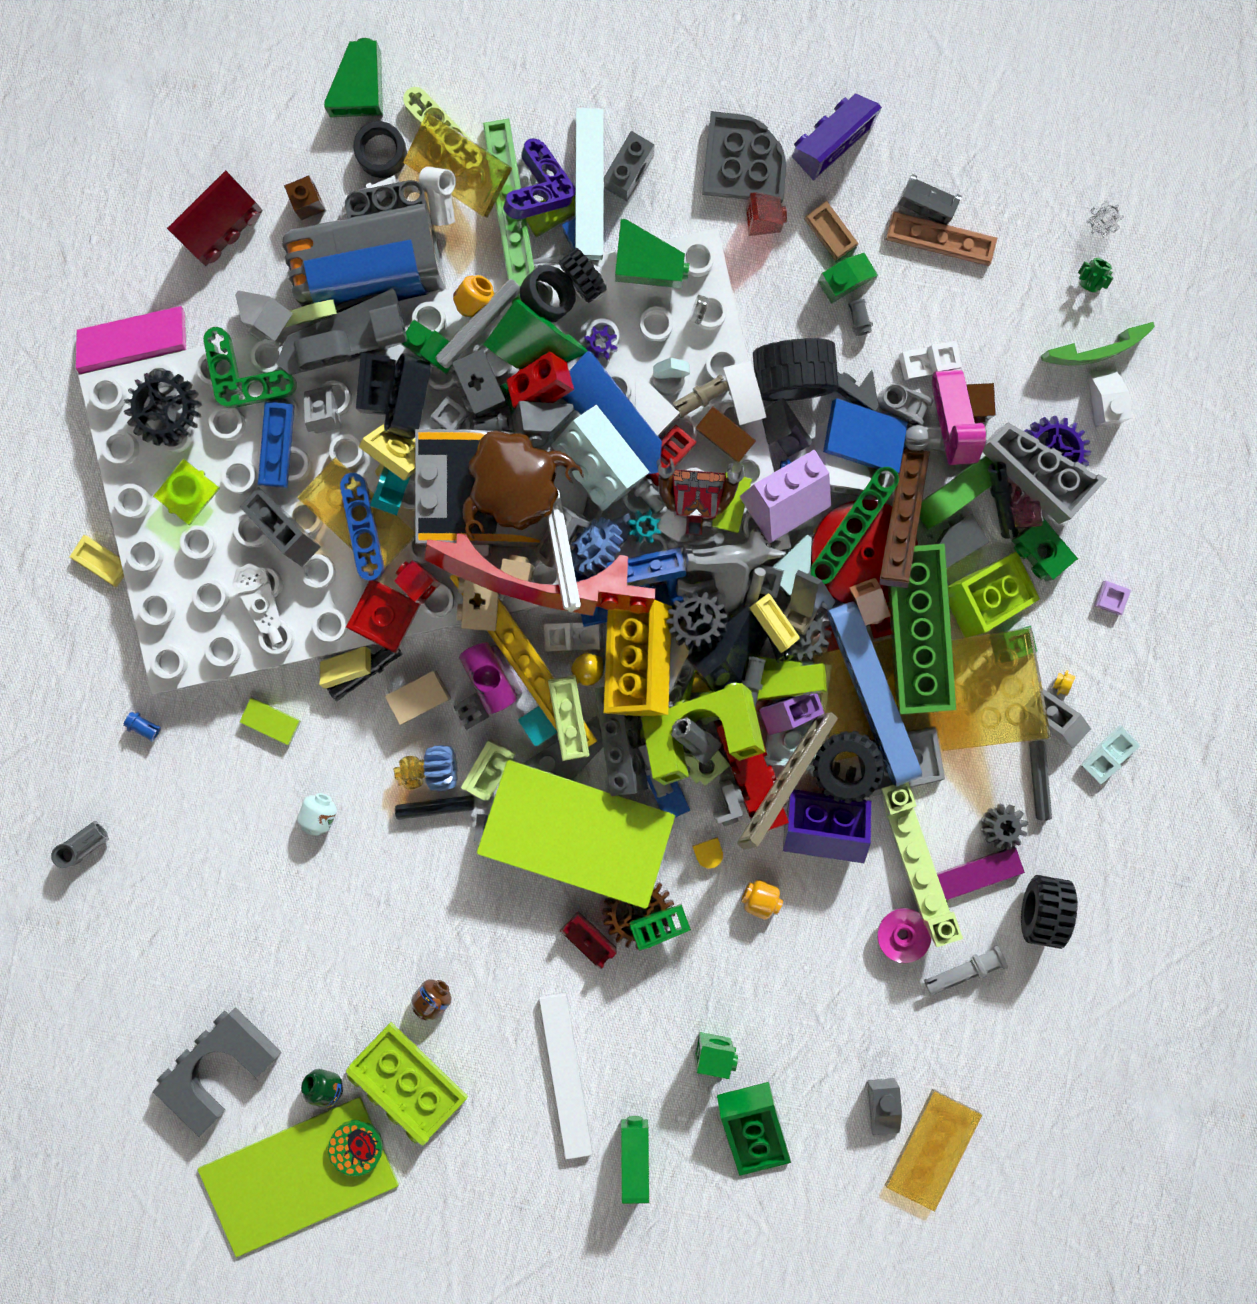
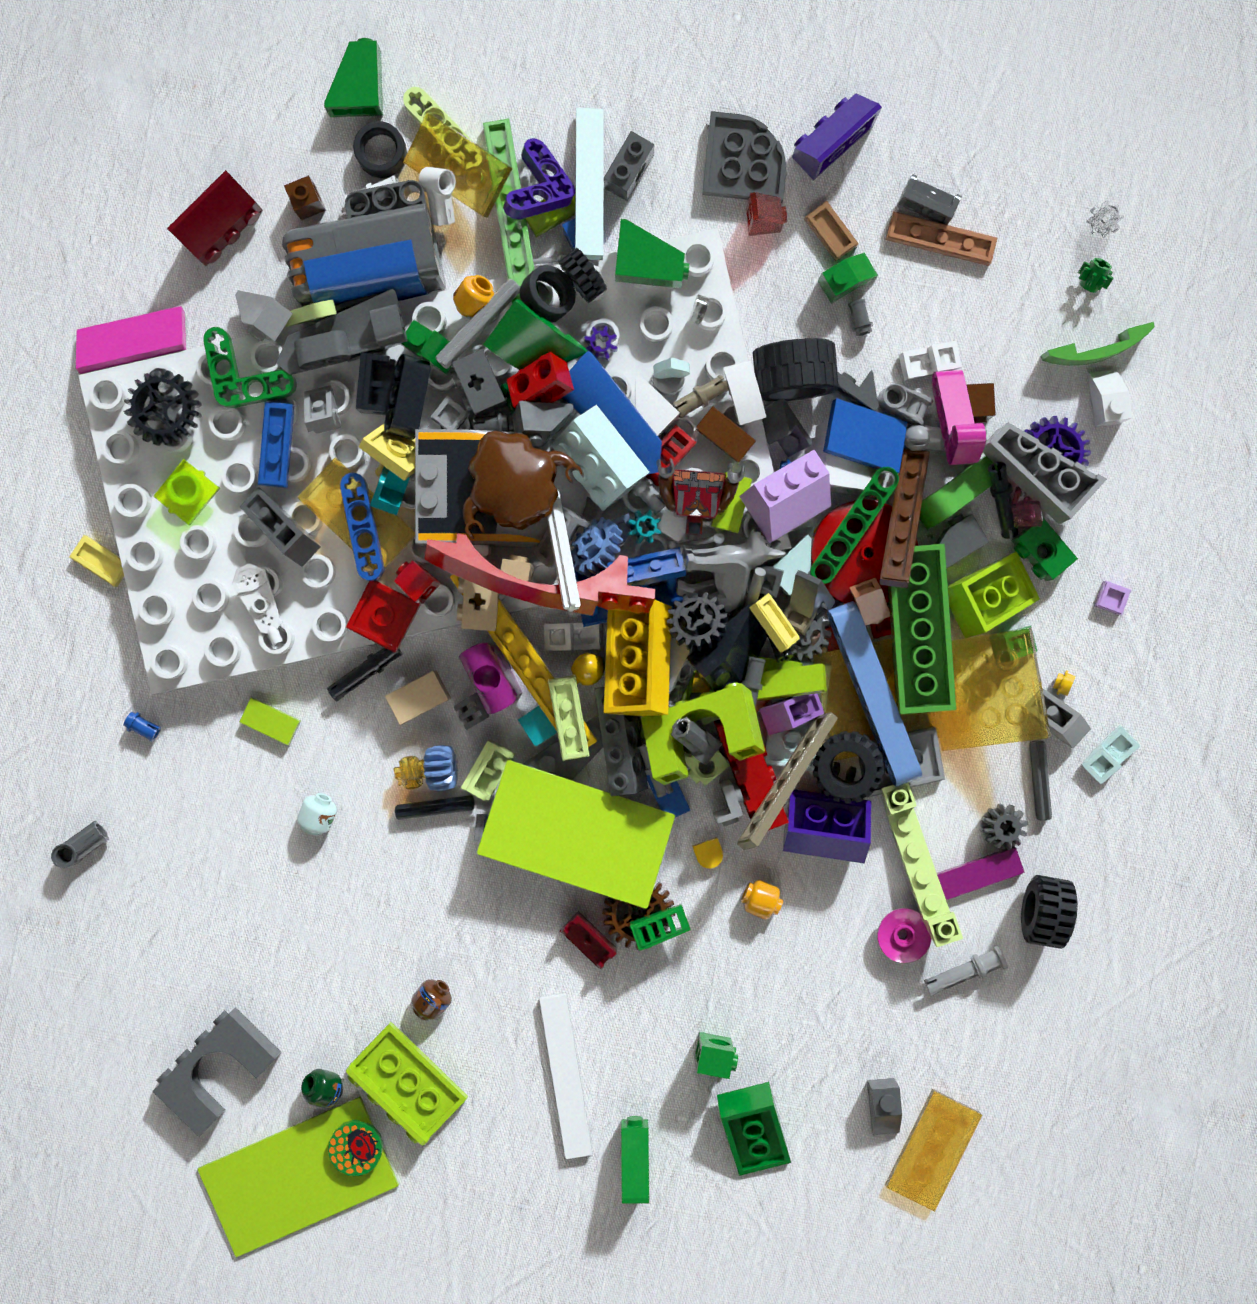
light yellow tile [319,646,371,689] -> none

